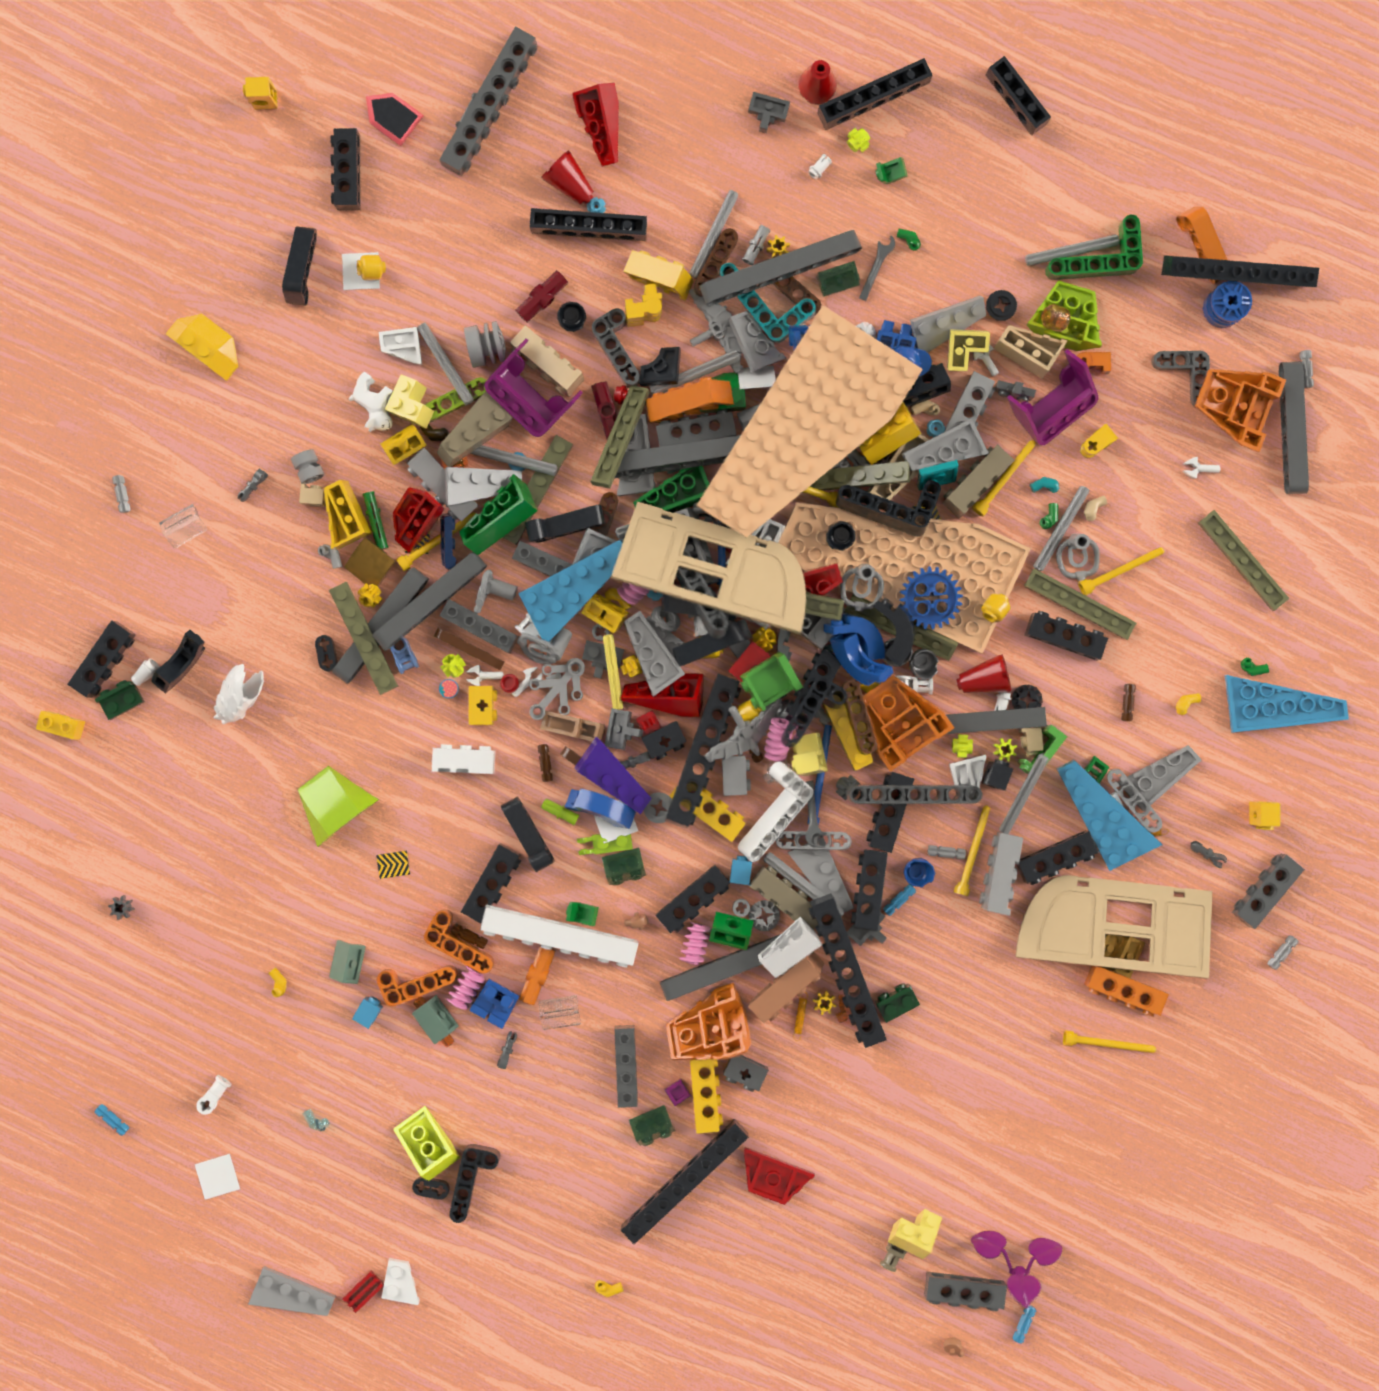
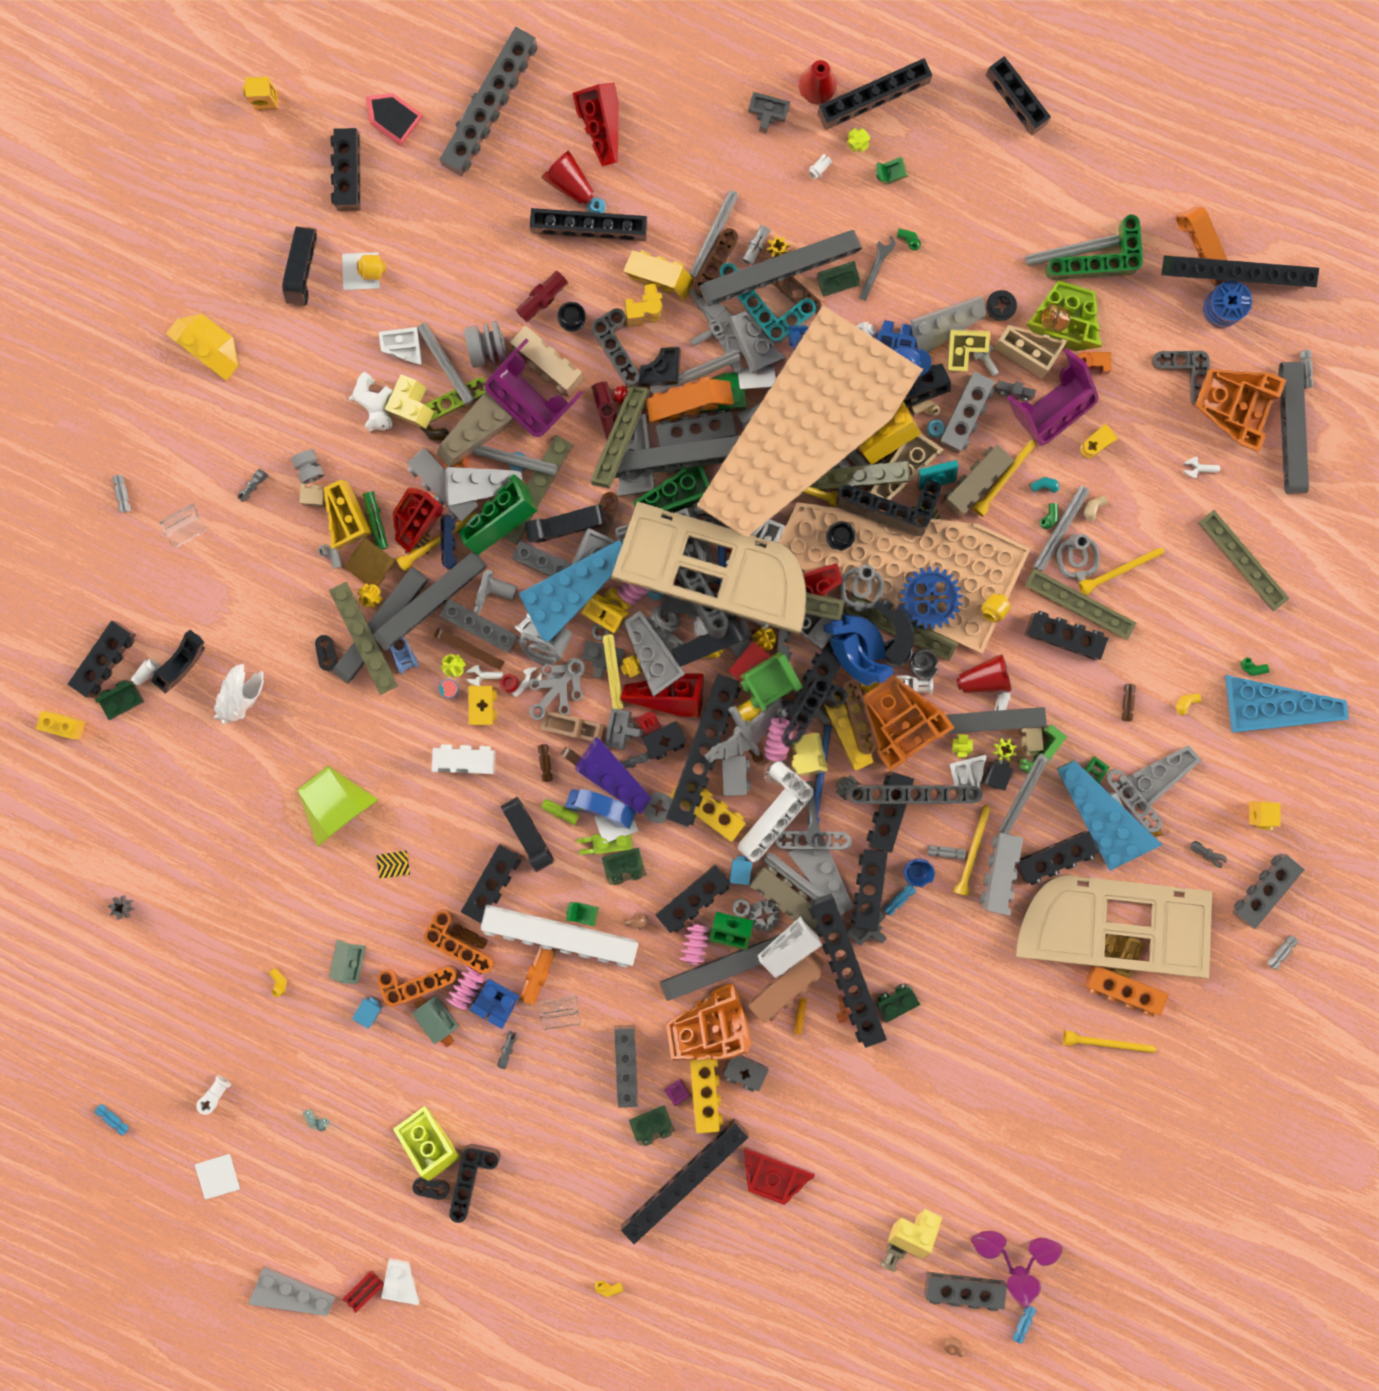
yellow brick [380,424,427,465] -> none
yellow gear [812,990,837,1015] -> none
light grey wing [902,419,989,471] -> none
black gear [1012,685,1043,709] -> none

